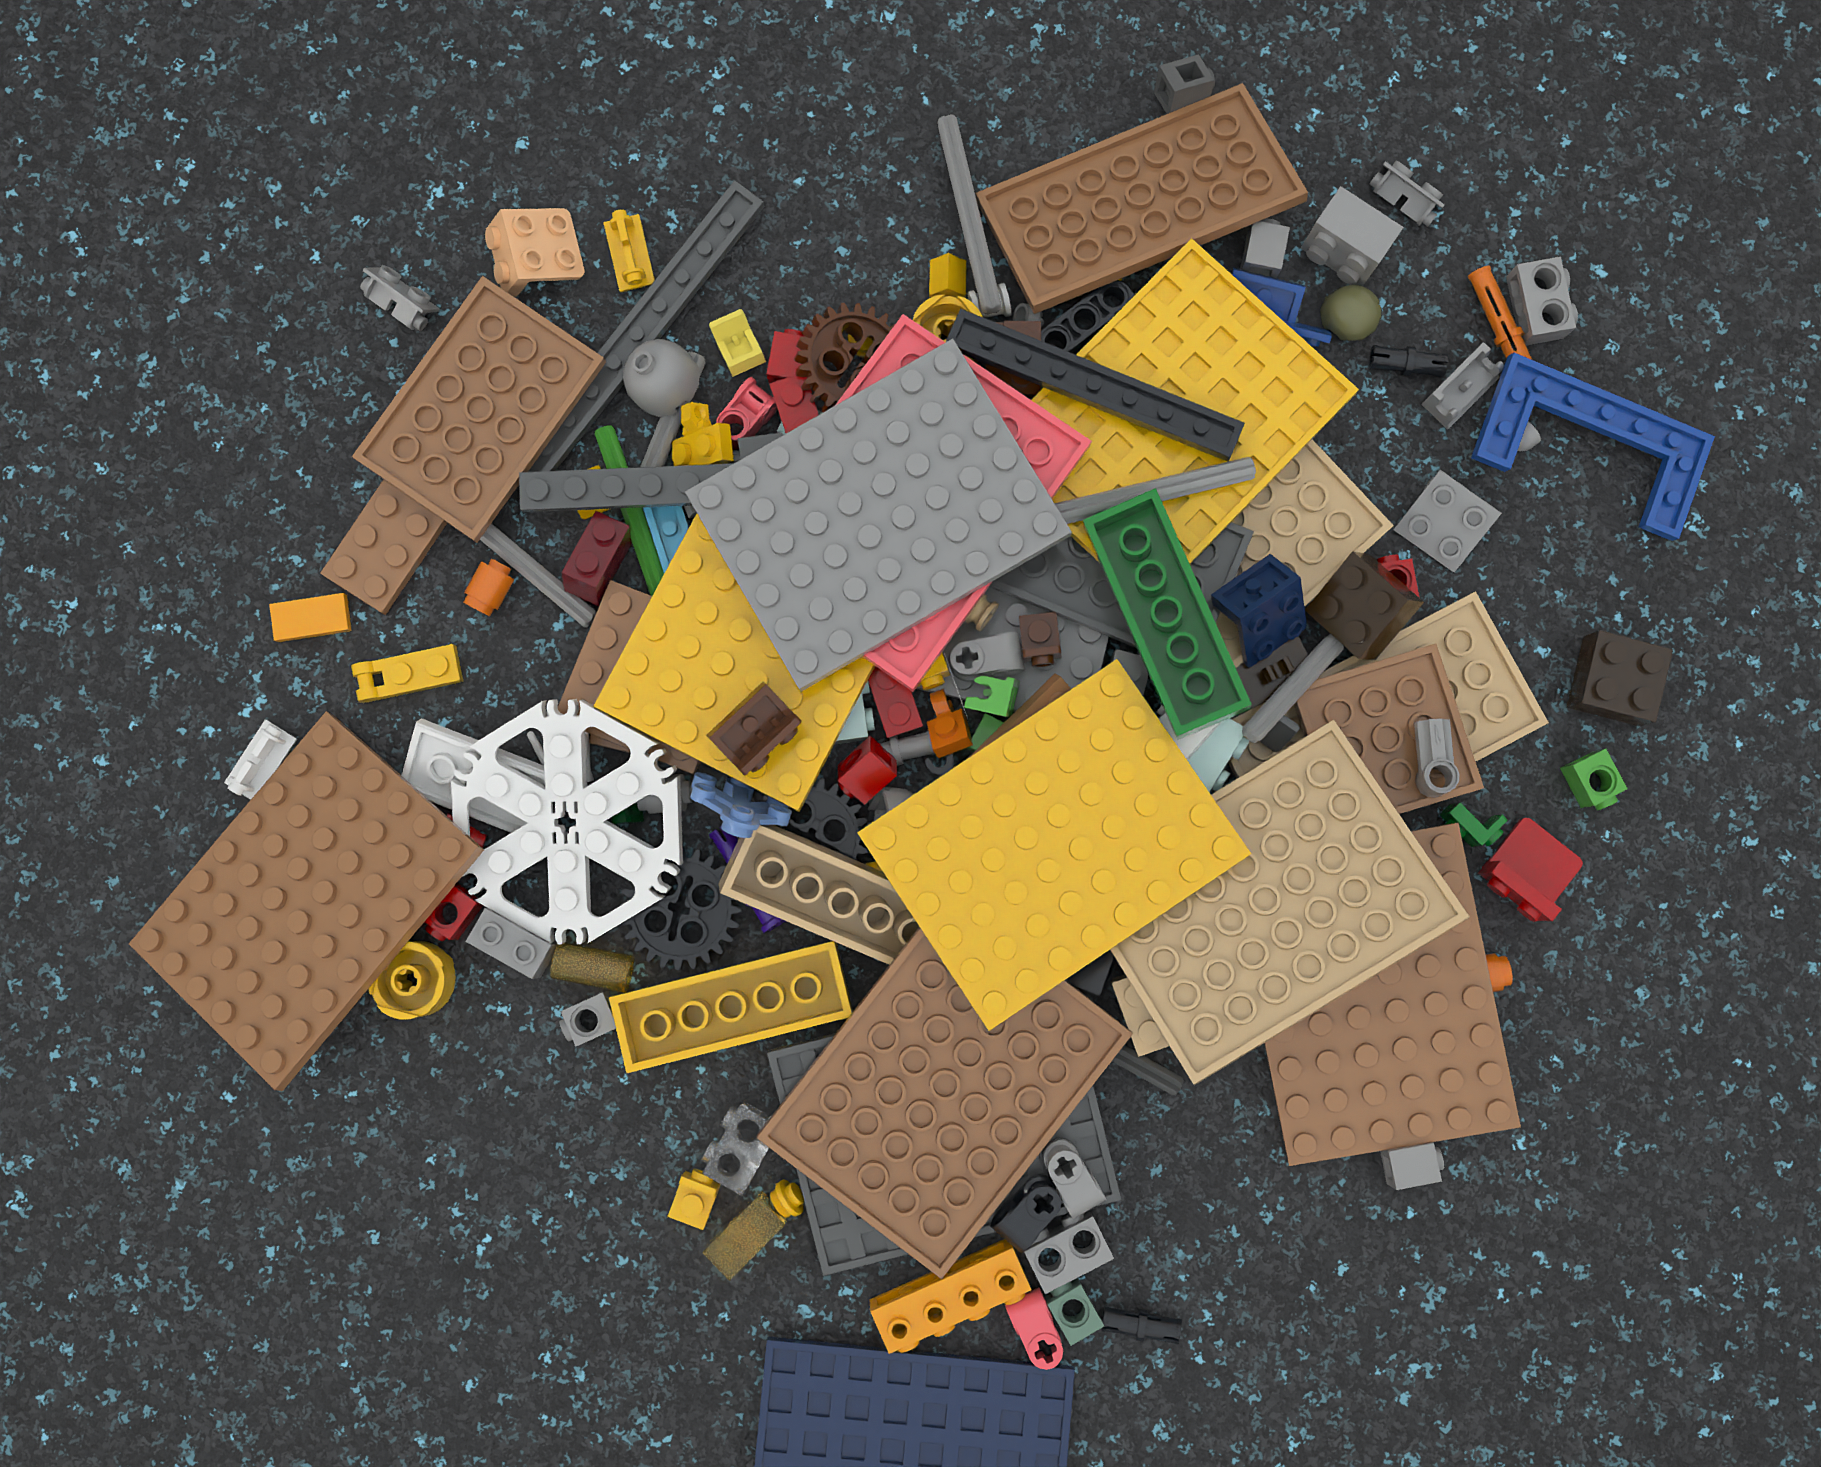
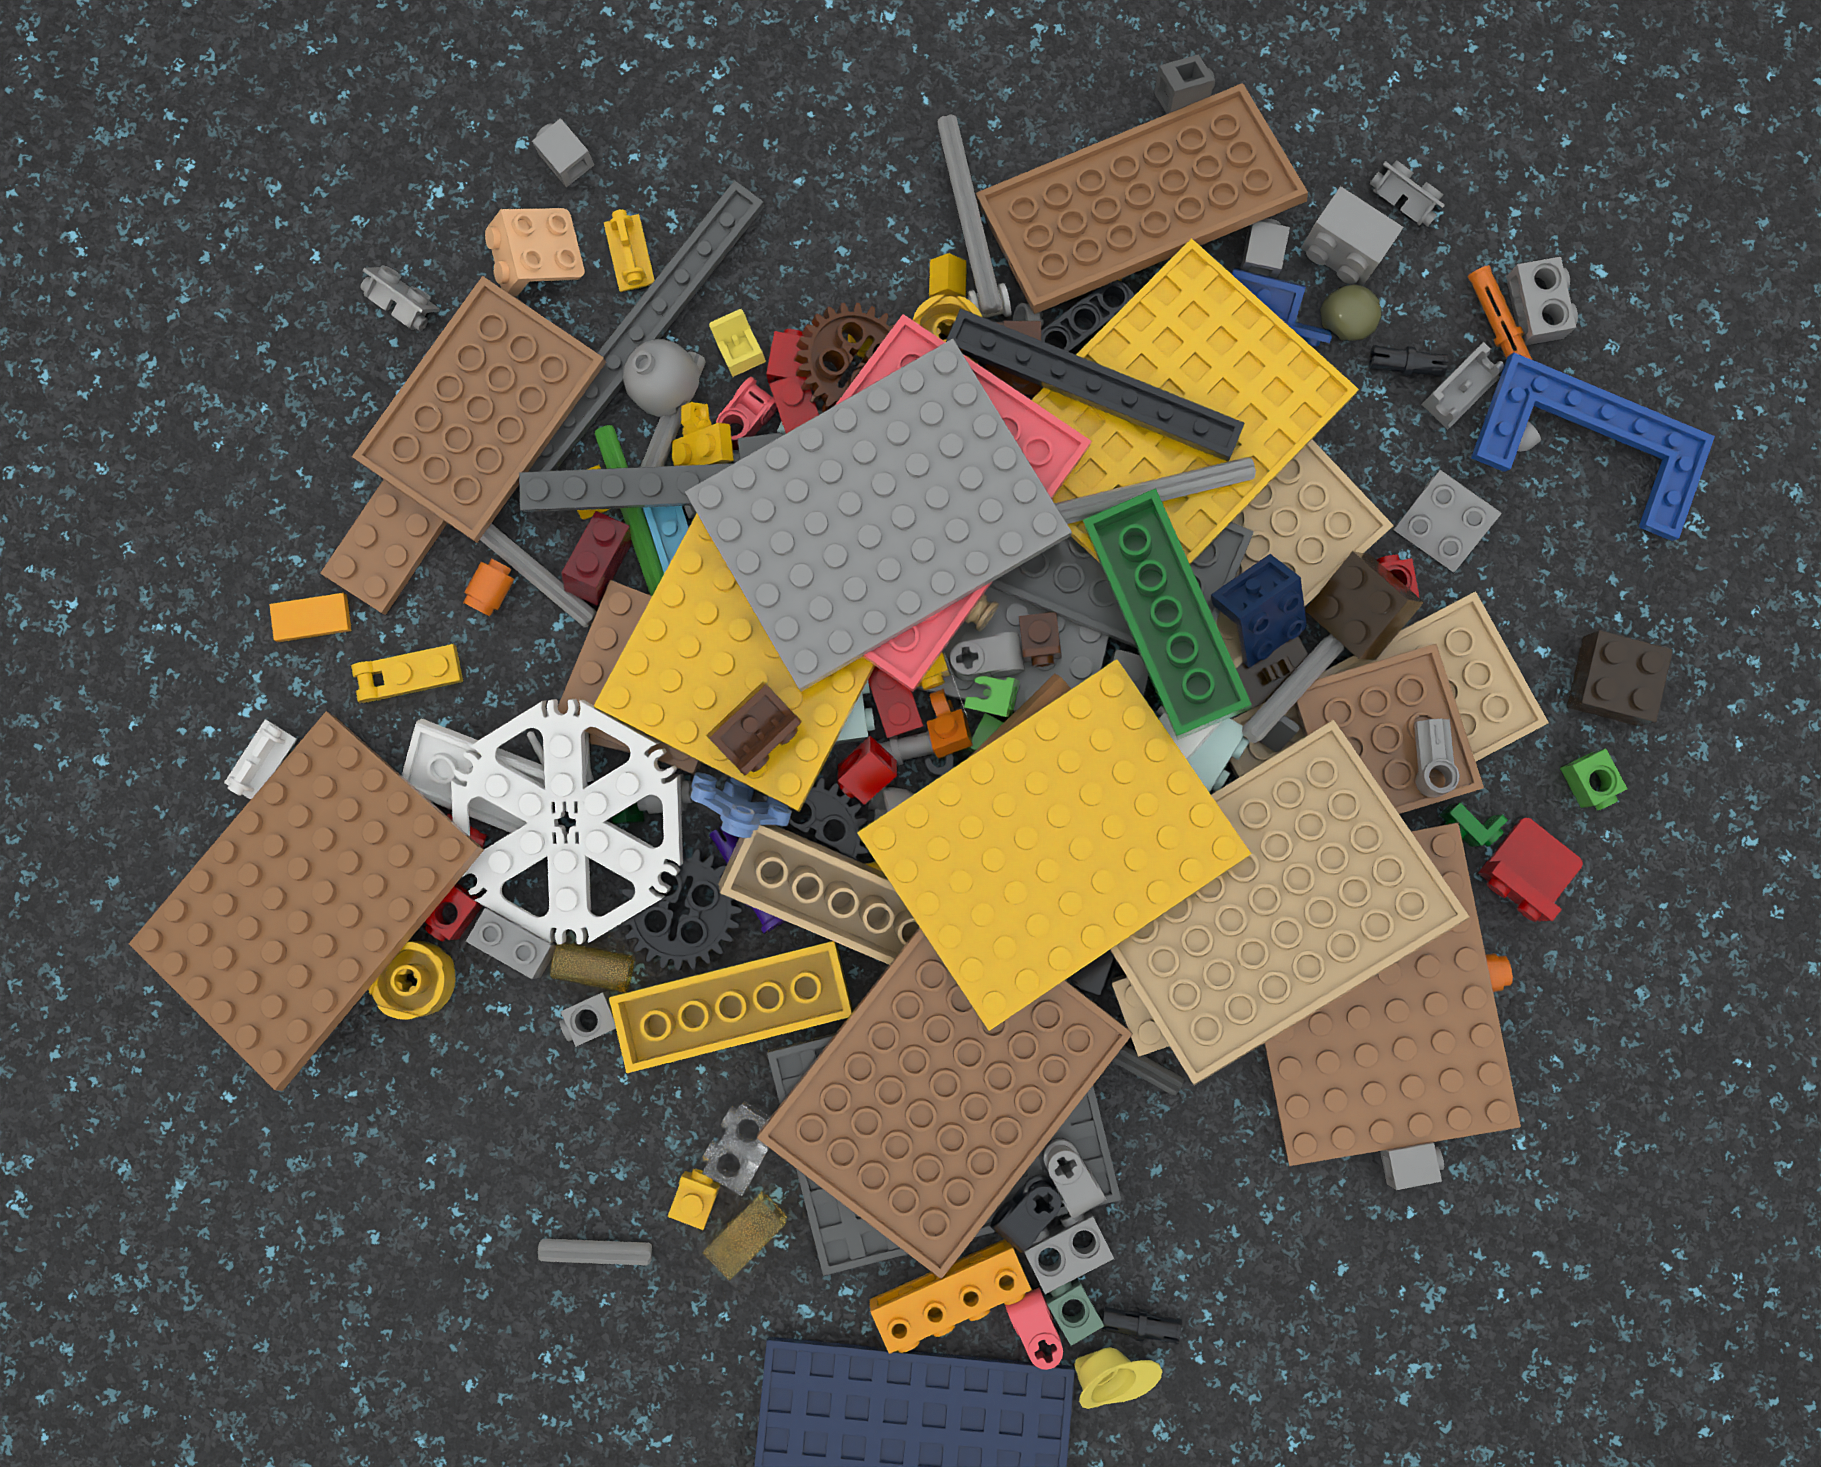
yellow plate [770,1179,804,1218] -> none
none -> light grey brick [532,118,594,188]
none -> light grey axle [538,1239,652,1265]
none -> light yellow piece [1074,1347,1162,1409]

